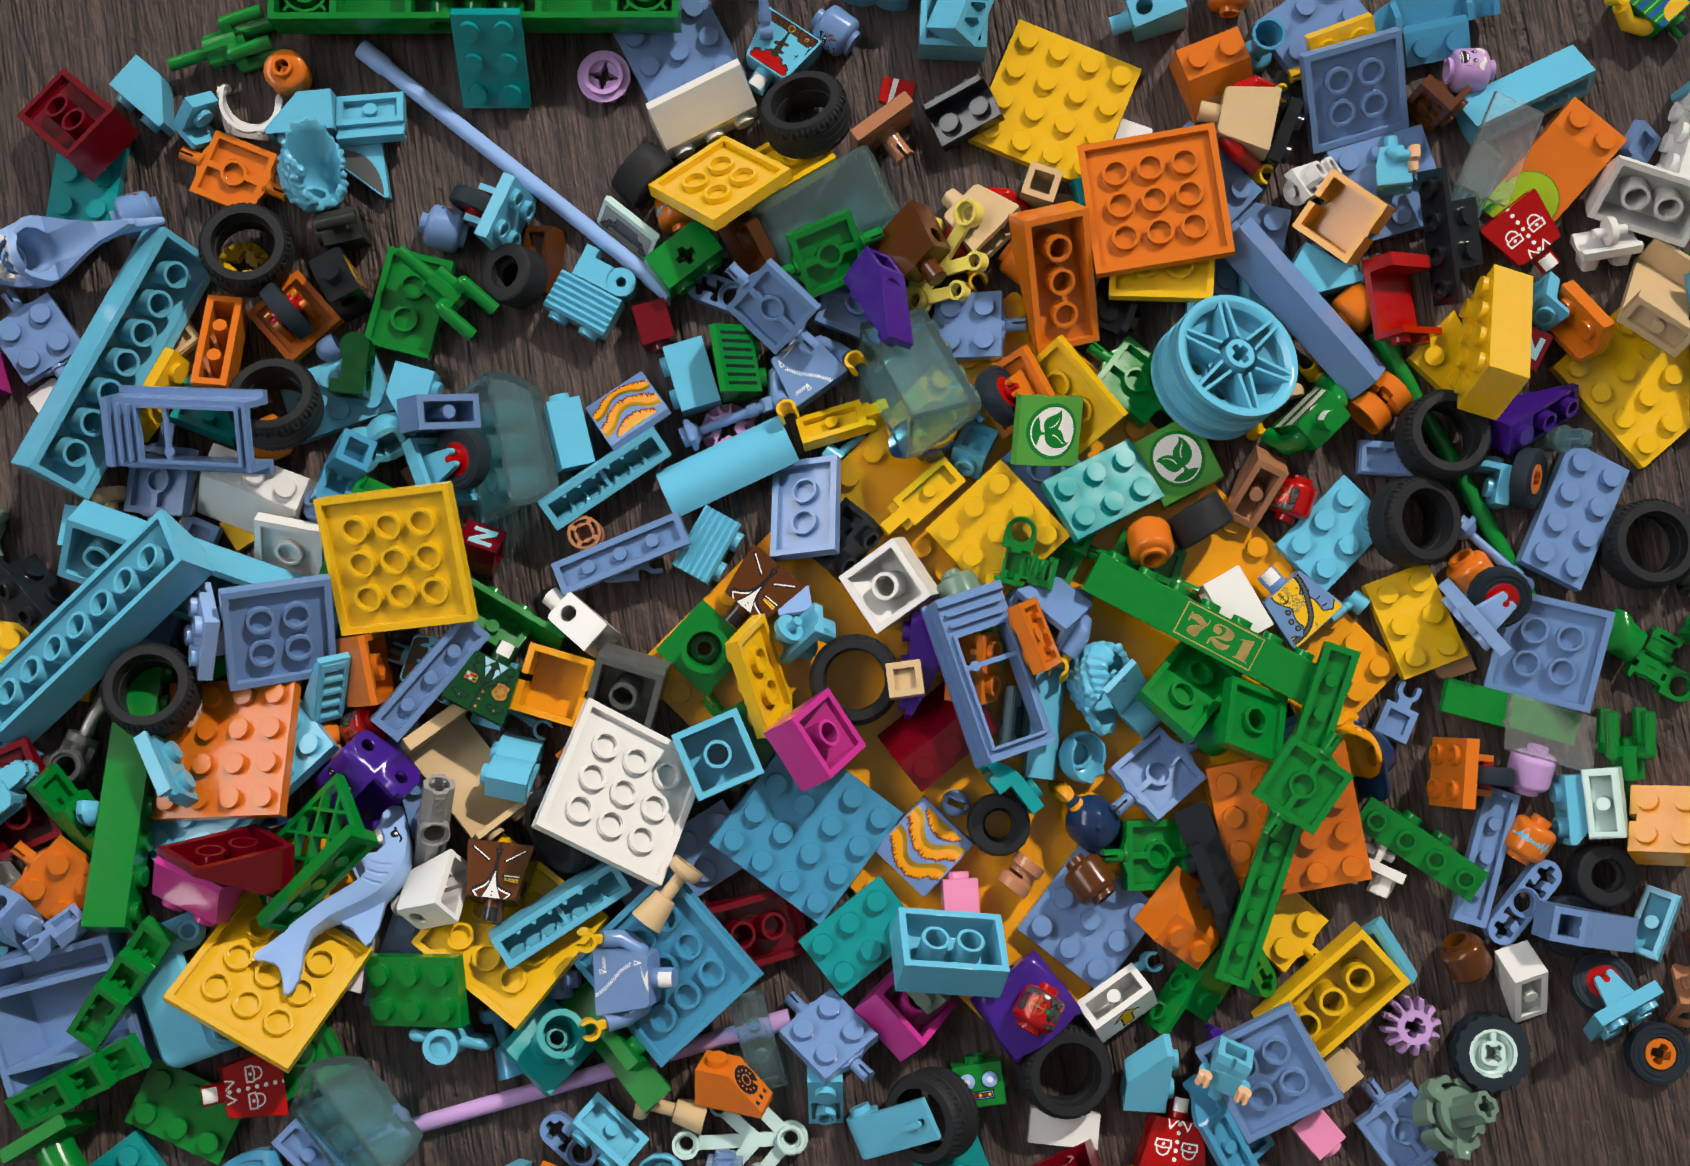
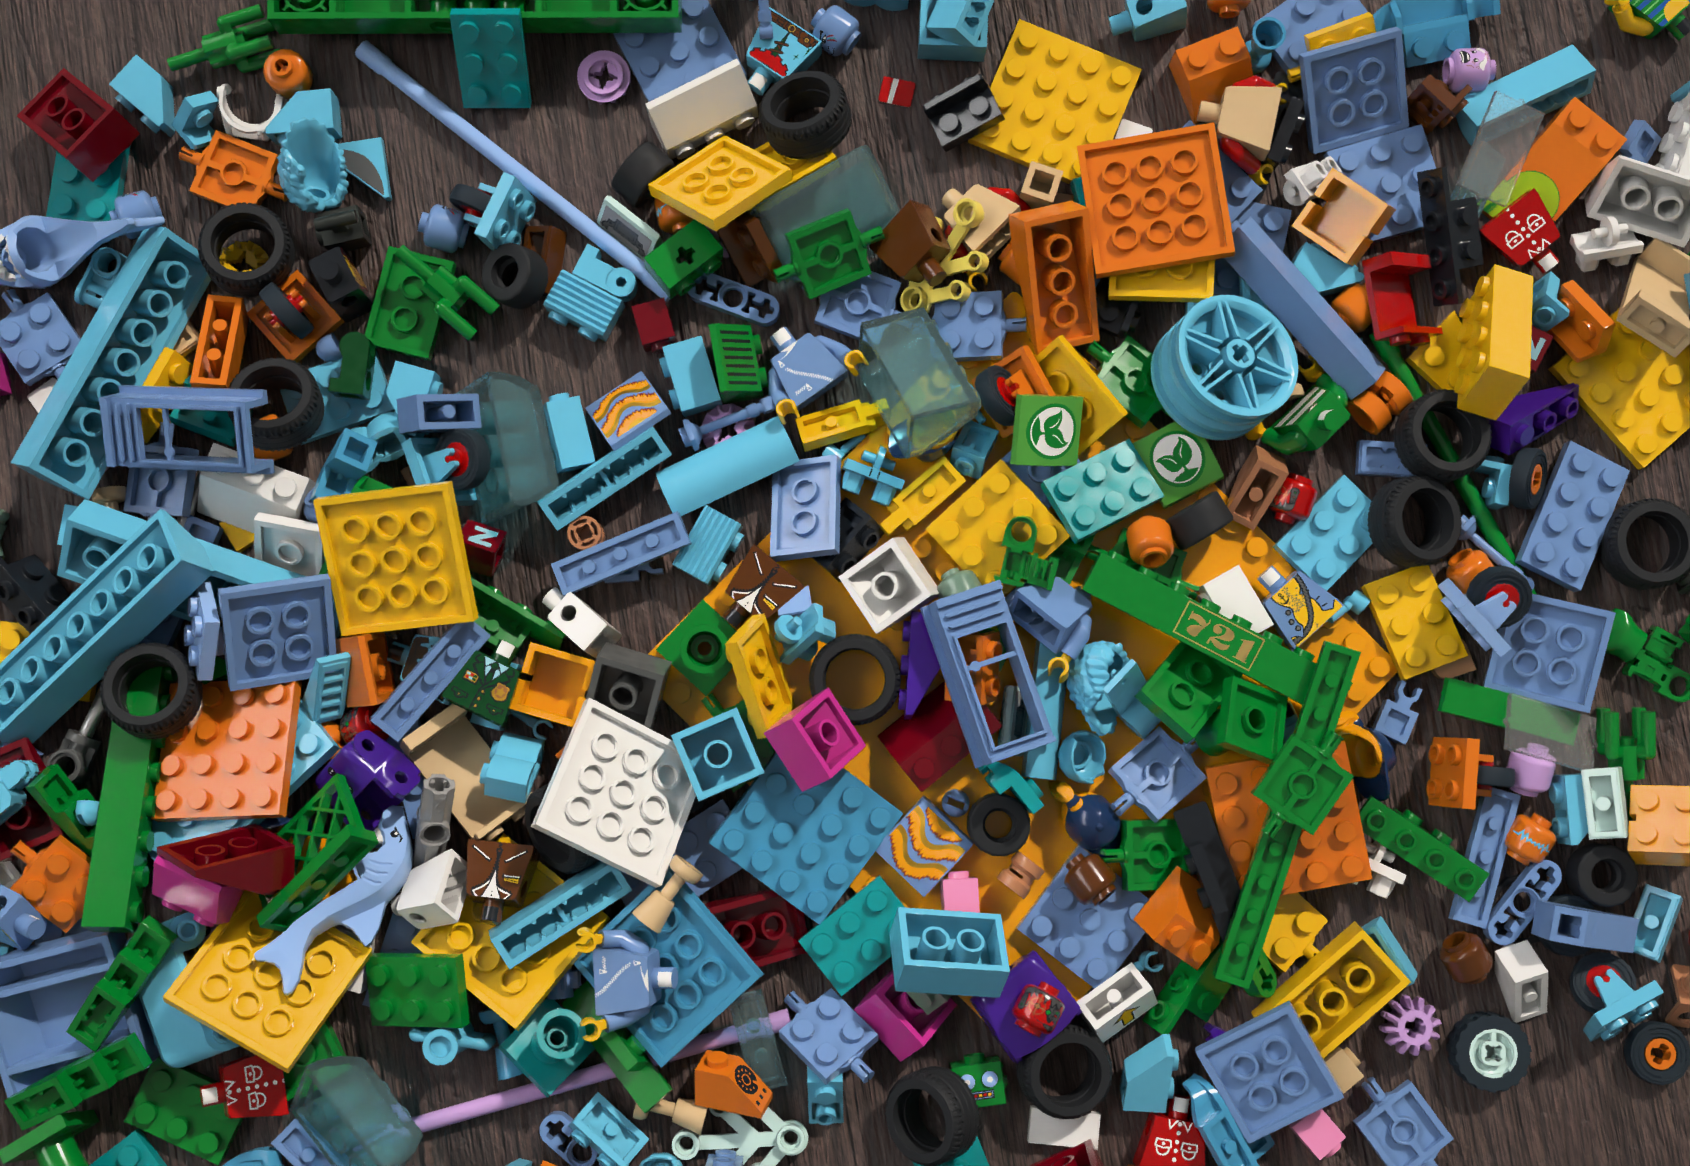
medium blue plate [22,903,88,962] -> none
medium azure plate [133,731,199,808] -> none
medium azure plate [336,91,407,146] -> none
medium blue plate [725,258,821,355] -> none
dark purple slope [843,246,914,350] -> none
medium azure door [846,1097,942,1160] -> none
nougat tile [849,91,914,166] -> none
tan plate [885,659,925,700] -> none
orange bracket [1007,596,1063,676] -> none
medium azure piece [1194,1035,1254,1106] -> none
medium azure piece [1375,135,1421,197] -> none
sand green piece [1412,1075,1499,1161] -> none
clear light blue axle [1535,425,1593,452] -> none
none -> medium azure piece [74,247,127,309]
none -> medium azure hips [841,445,905,506]

